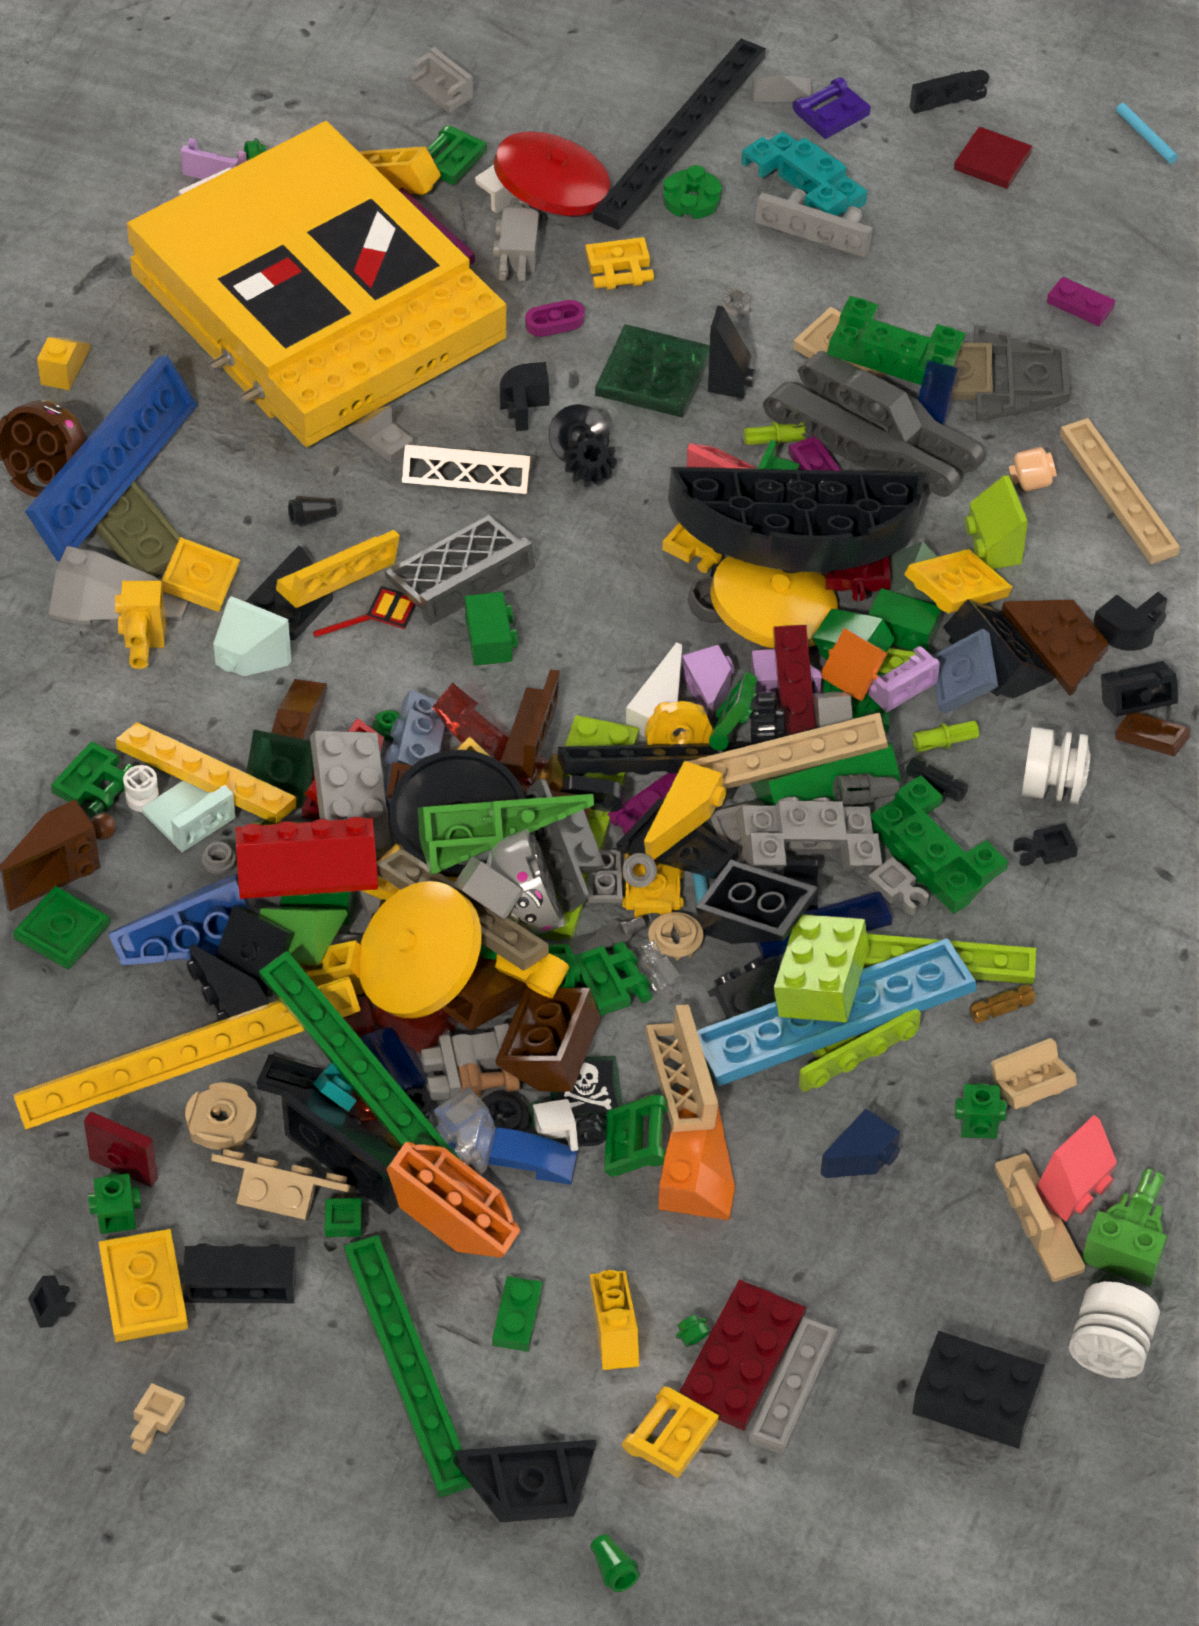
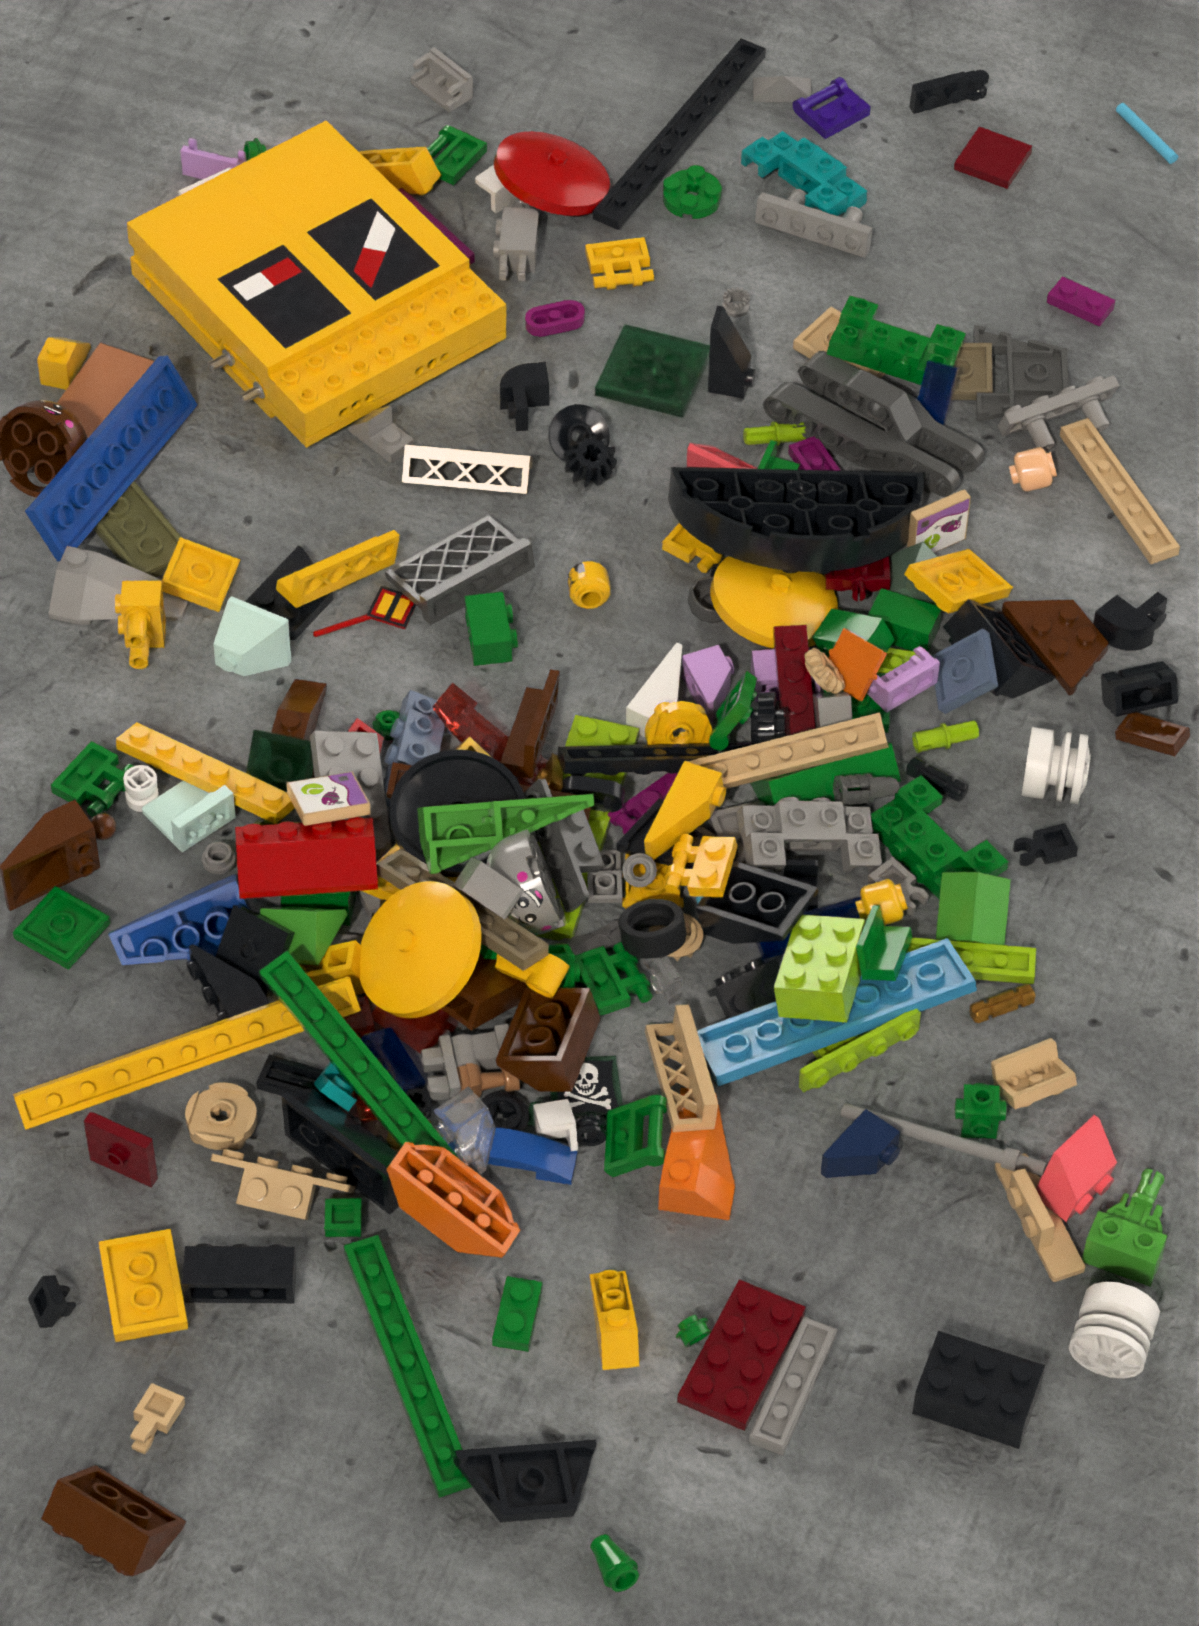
green brick [88,1174,141,1234] -> none
black cone [288,496,337,527] -> none
yellow plate [622,1386,719,1479] -> none
lime slope [964,475,1028,569] -> none
none -> reddish brown slope [41,1465,186,1577]
none -> nougat tile [57,343,154,438]
none -> tile [287,771,371,826]
none -> yellow head [568,561,611,609]
none -> black tyre [618,899,687,959]
none -> yellow plate [665,834,738,897]
none -> tan gear [804,648,845,695]
none -> light grey bar [841,1103,1048,1176]
none -> yellow head [855,879,908,926]
none -> green panel [856,905,913,981]
none -> tile [907,489,971,553]
none -> bright green slope [936,872,1011,945]
none -> light grey plate [997,375,1119,451]

